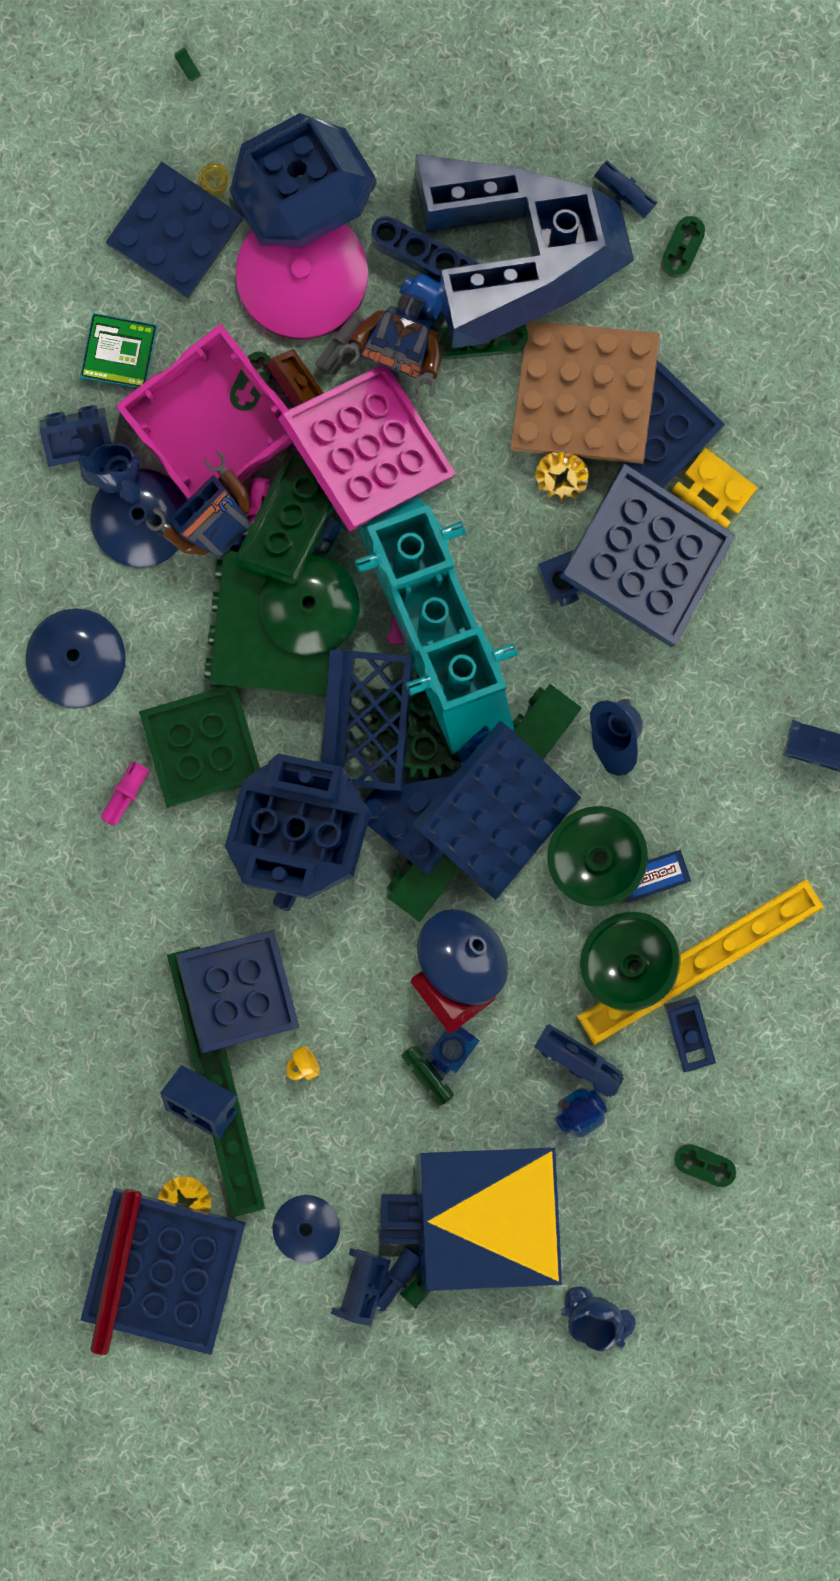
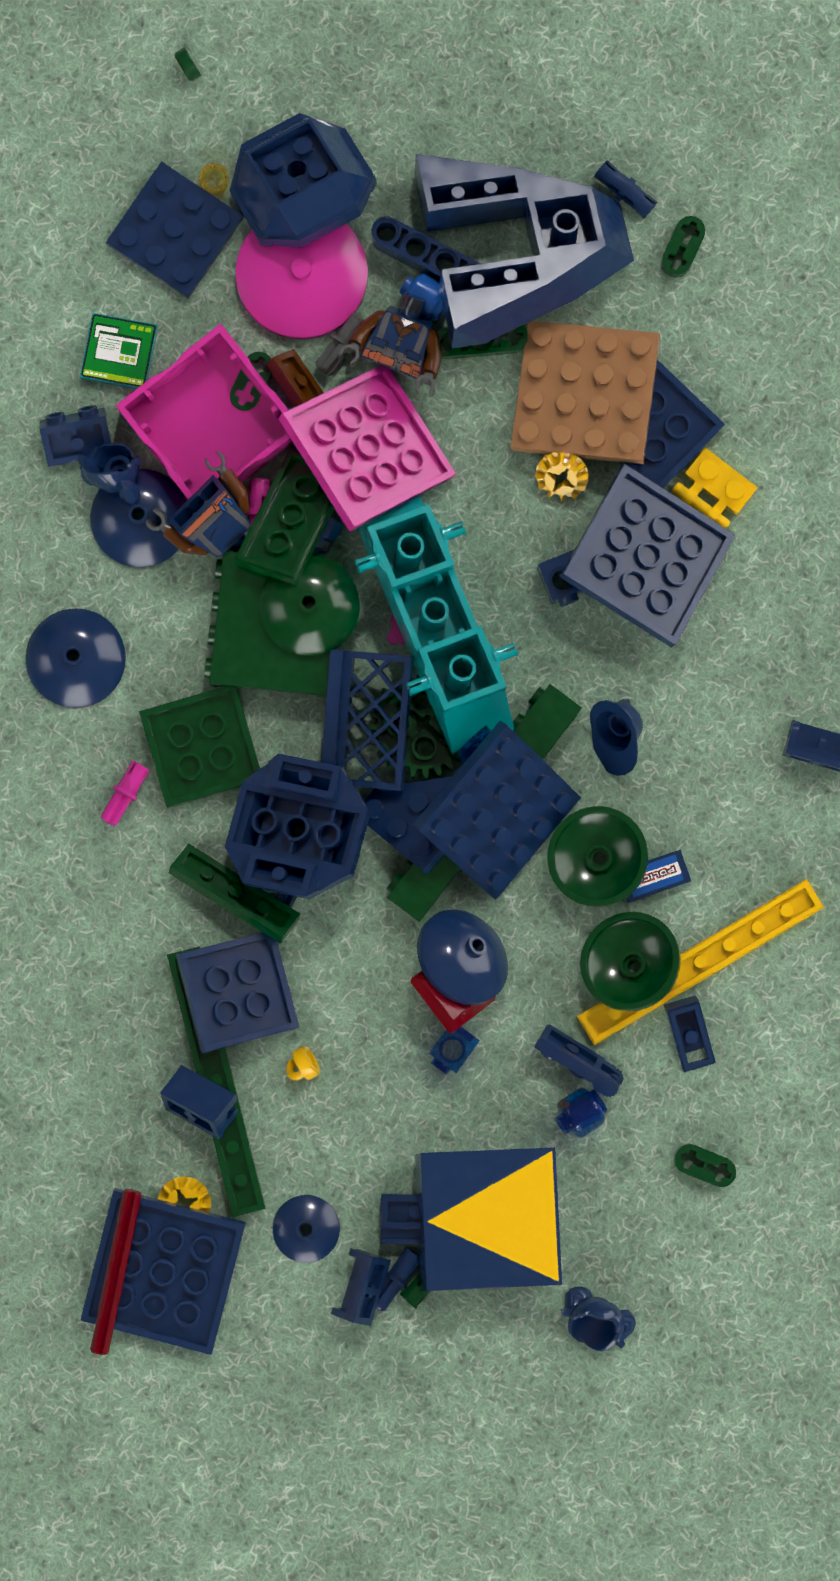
dark green axle [401,1045,454,1106] -> none
none -> dark green plate [169,843,301,944]

